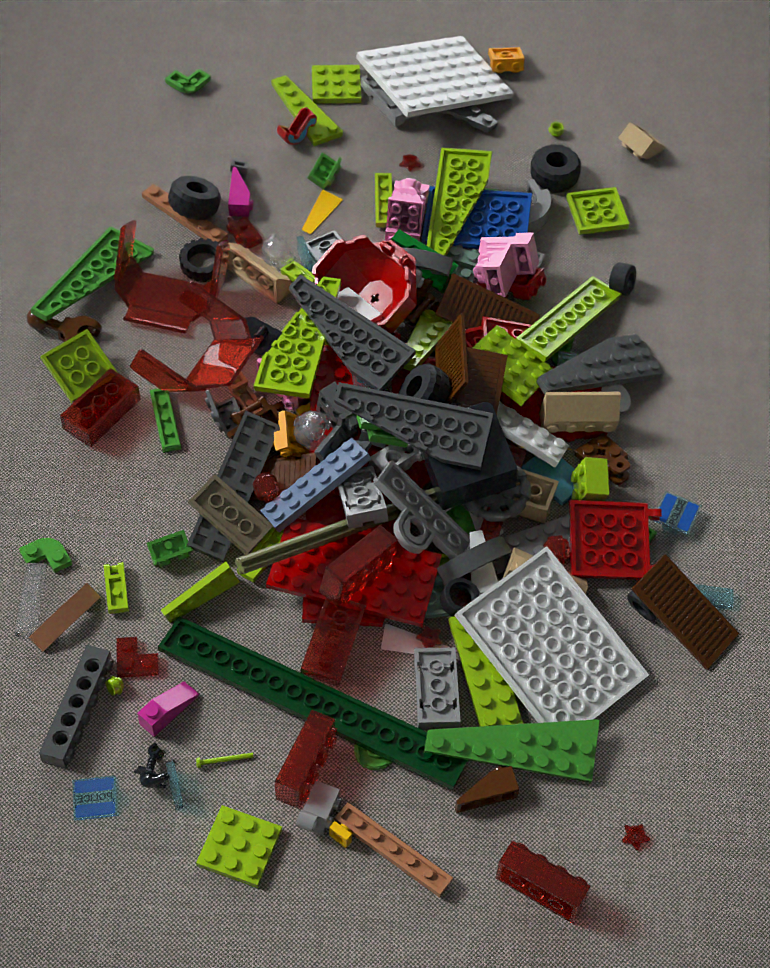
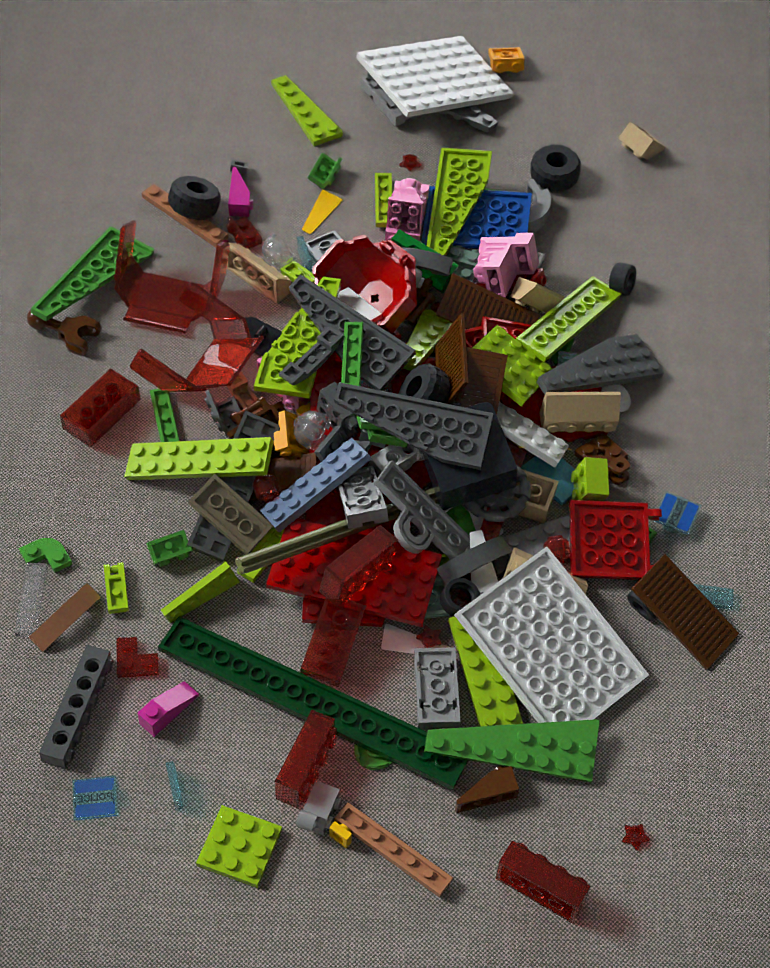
lime plate [40,329,119,403] -> none
lime plate [105,676,124,696] -> none
black piece [134,743,170,788] -> none
bright green plate [165,69,211,93] -> none
black tyre [179,238,226,282] -> none
lime piece [196,752,253,768] -> none
red animal [277,107,317,145] -> none
lime plate [312,64,361,104] -> none
lime plate [548,122,564,137] -> none
lime plate [566,187,629,235] -> none
none -> lime plate [124,437,274,480]
none -> dark grey slope [279,326,344,385]
none -> bright green tile [341,322,364,387]
none -> tan slope [510,277,564,313]

